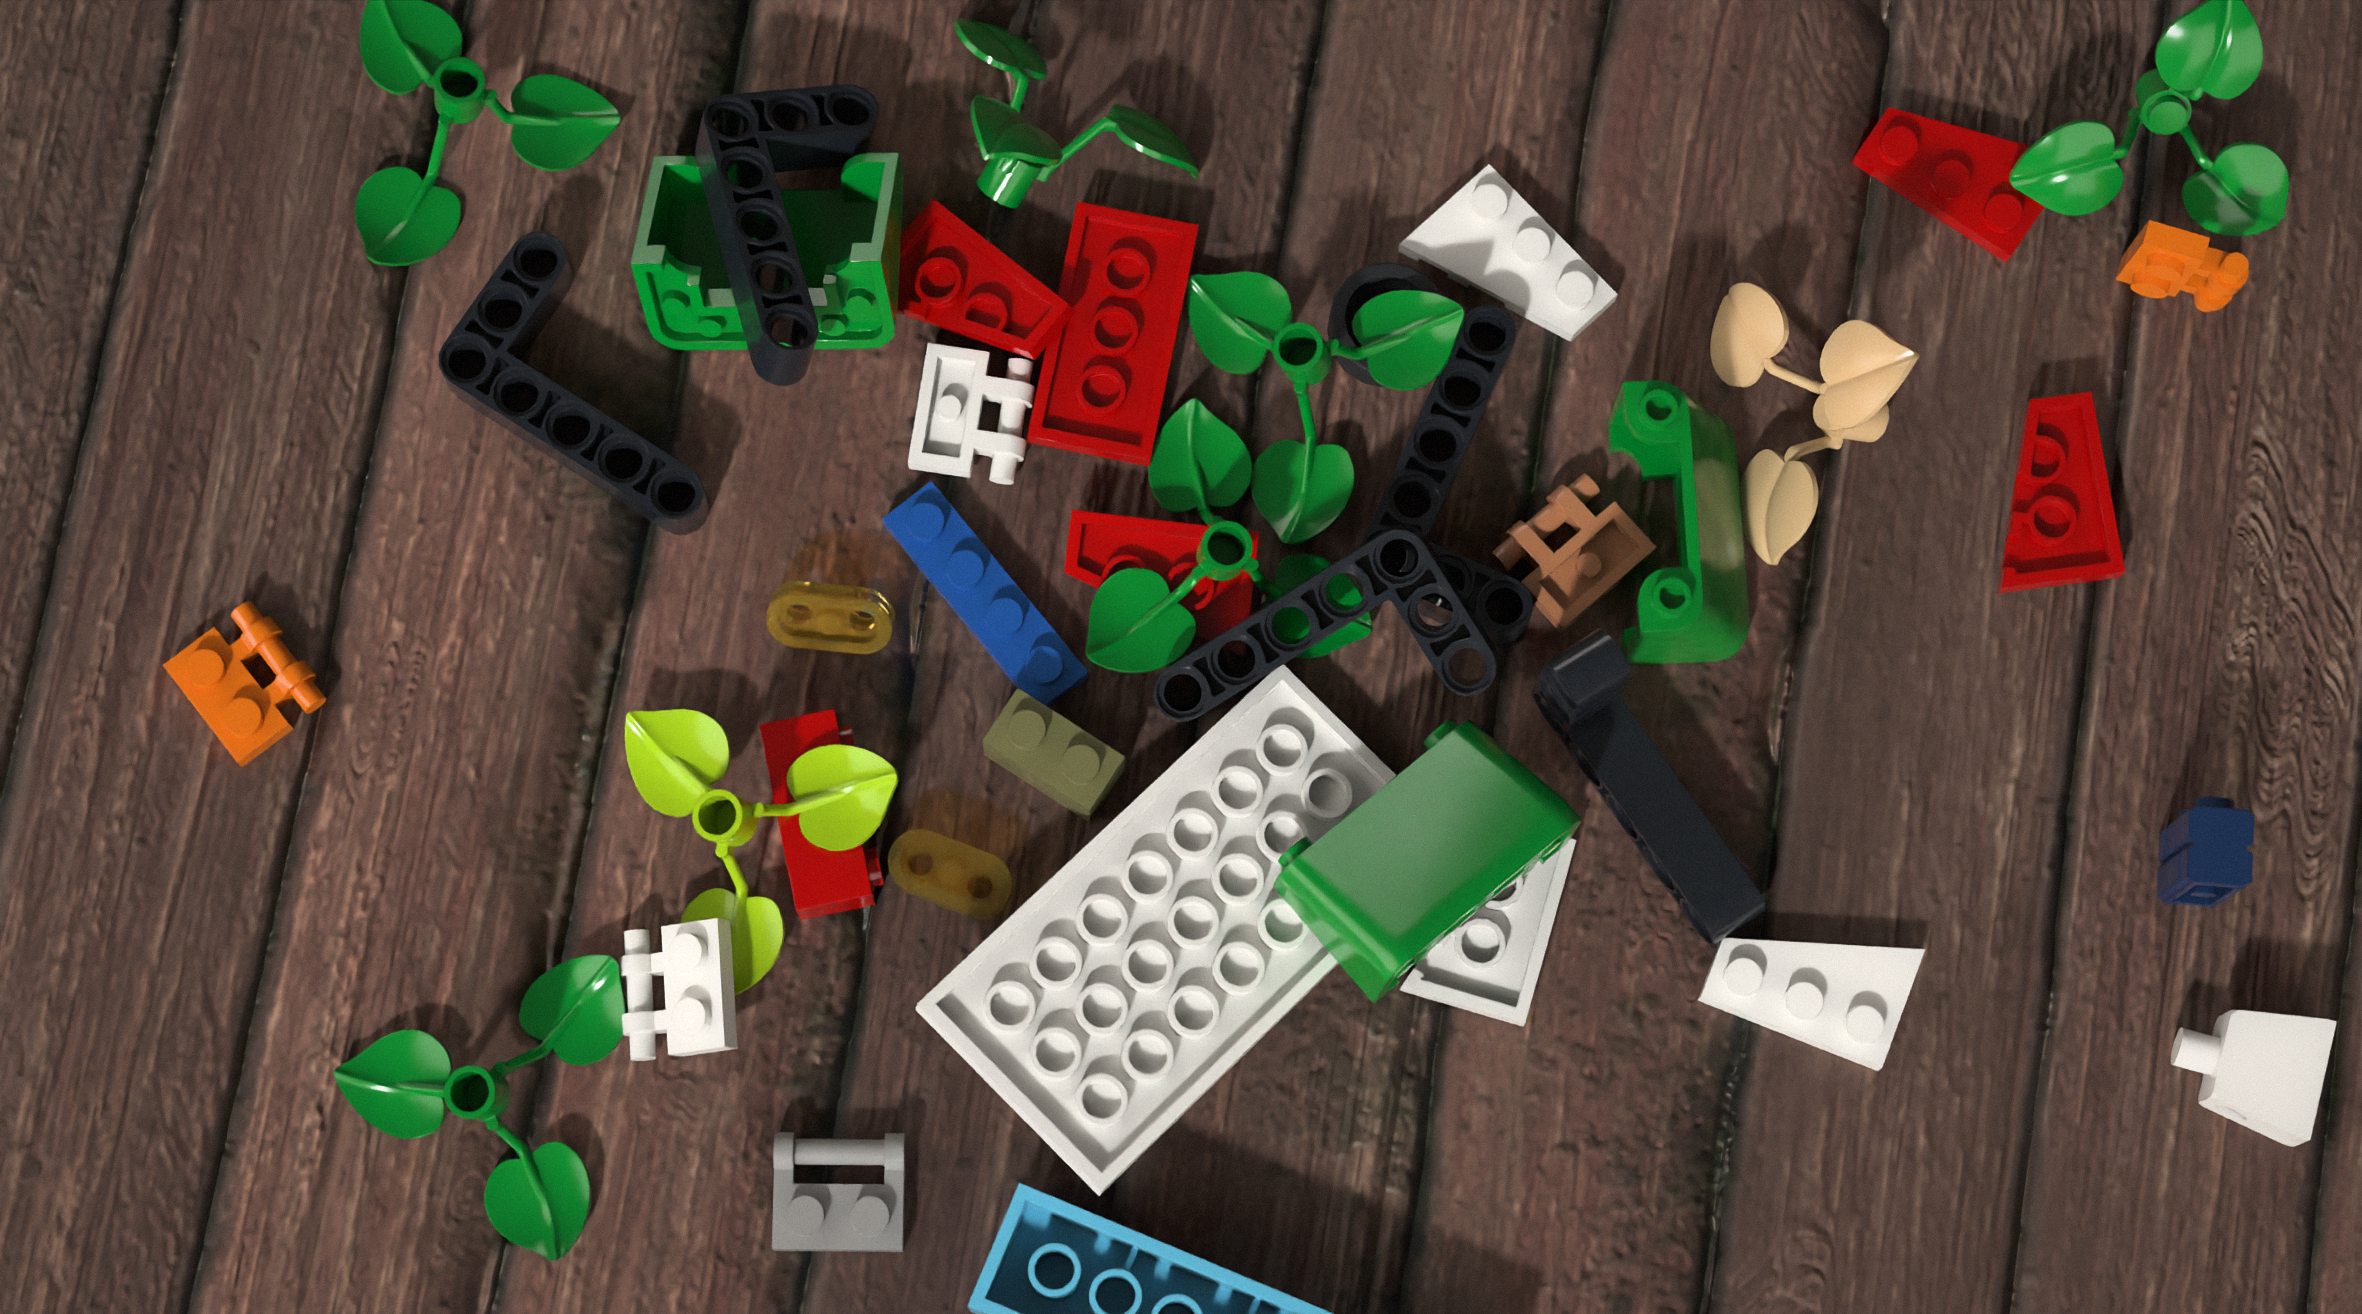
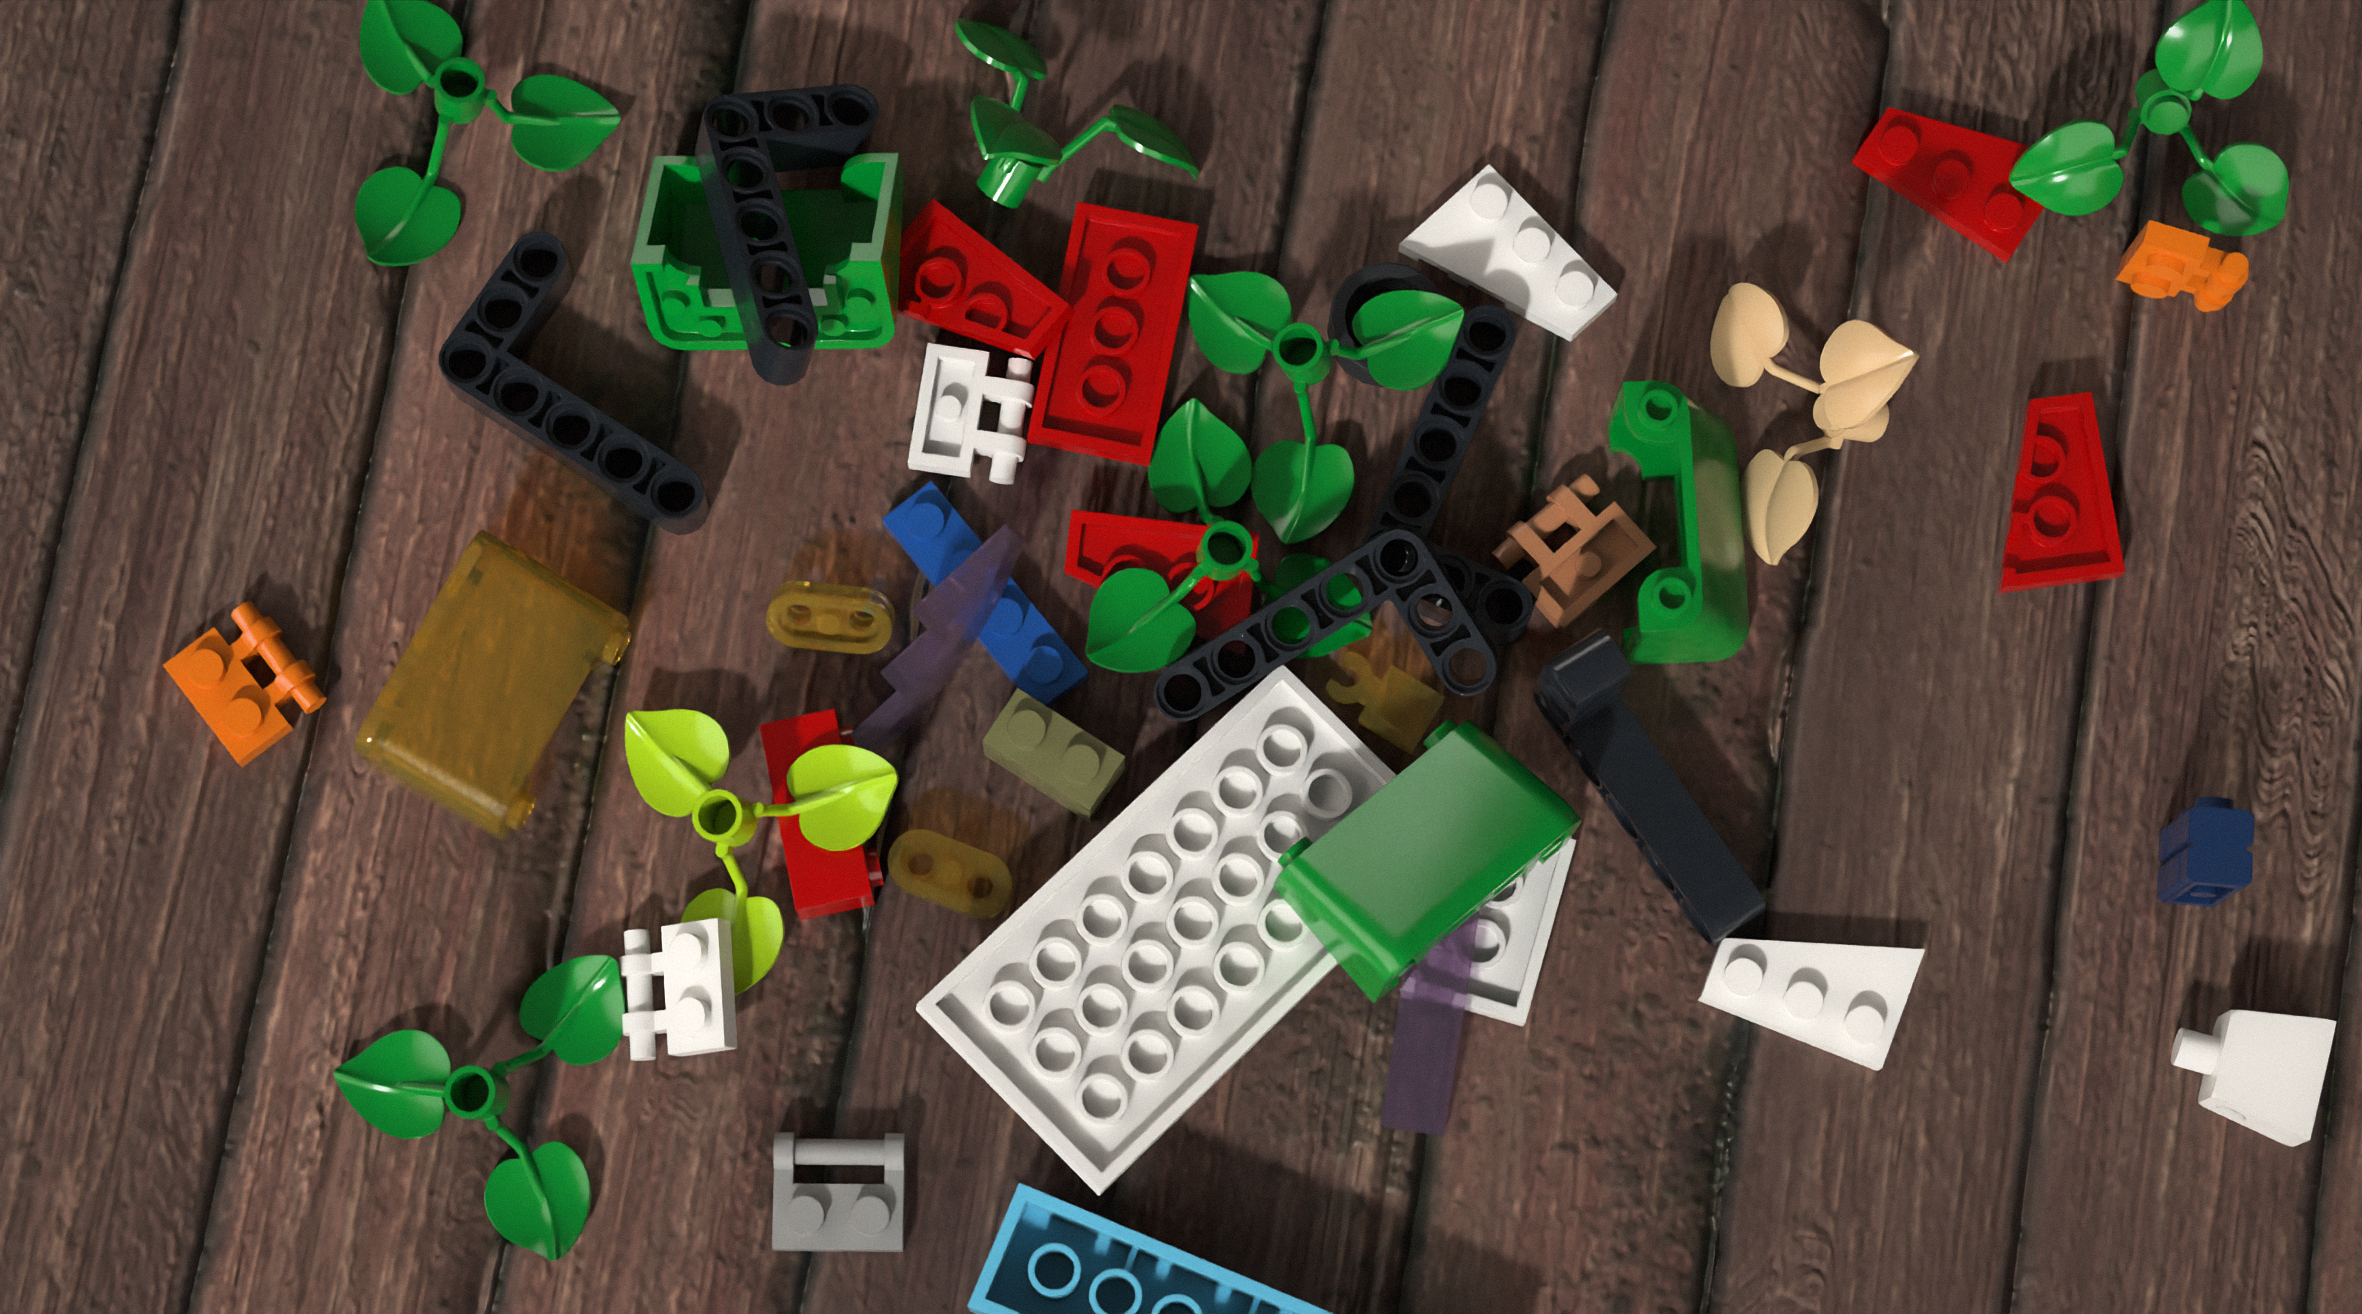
none -> clear yellow windscreen [354,530,631,841]
none -> clear purple slope [850,524,1026,756]
none -> clear yellow plate [1325,651,1446,755]
none -> clear purple slope [1380,909,1480,1137]

